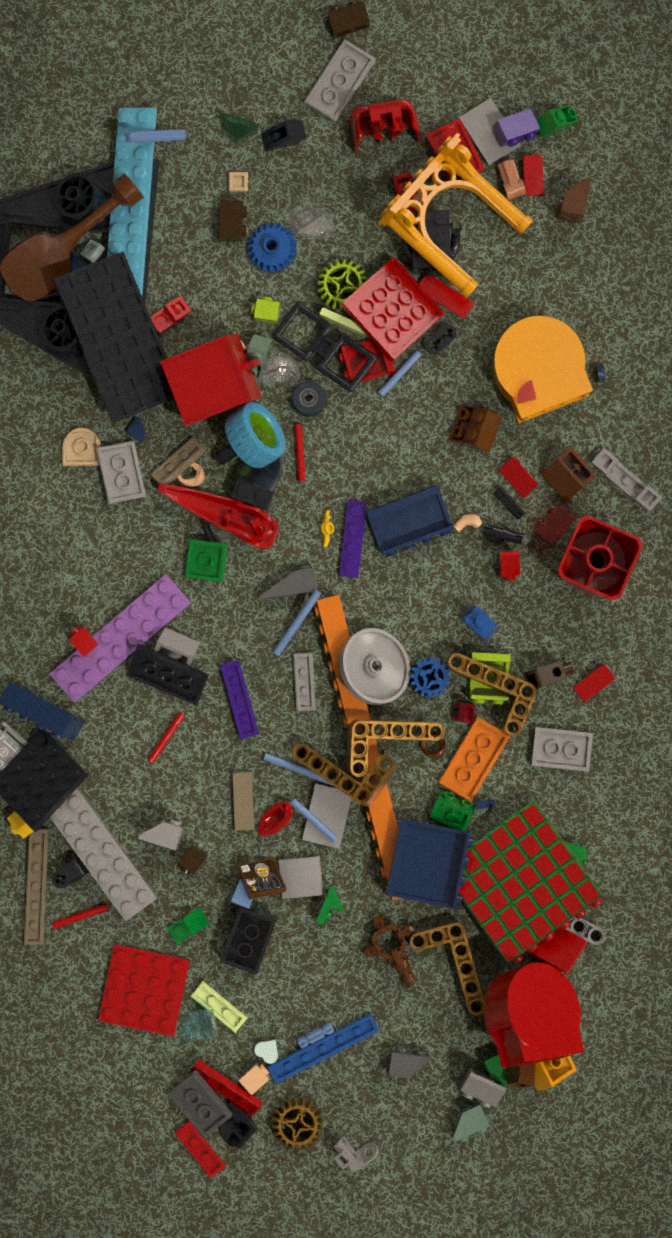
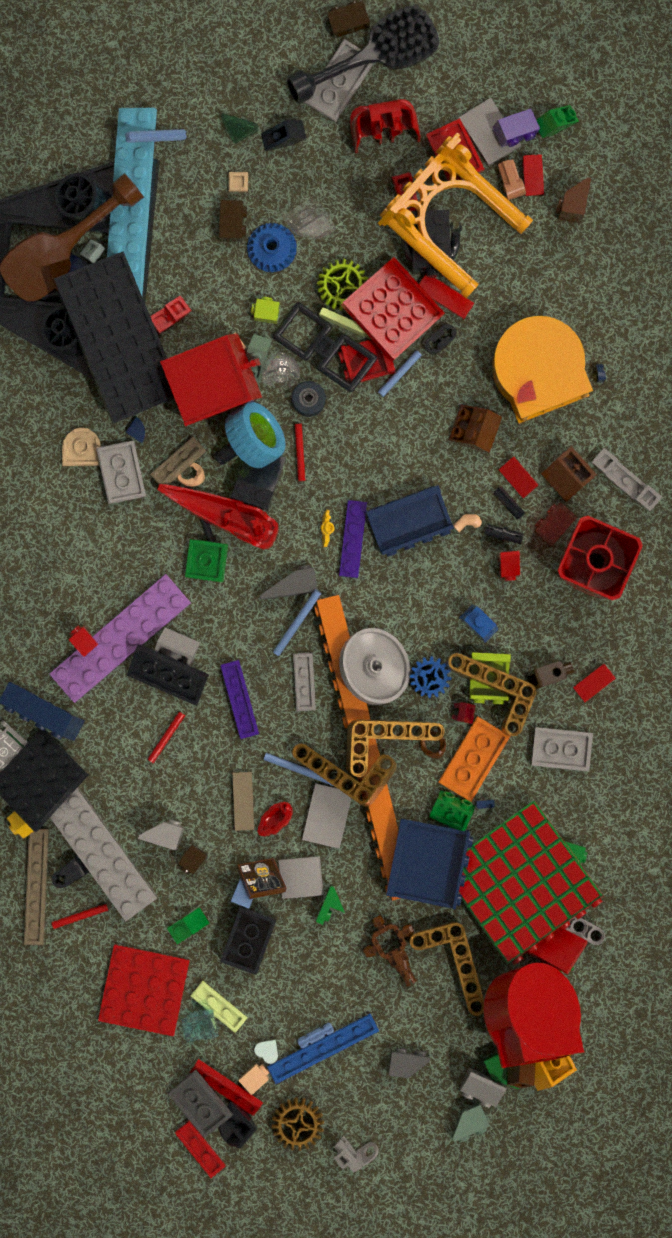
medium blue bar [291,799,338,842] -> none
none -> black piece [286,4,439,104]

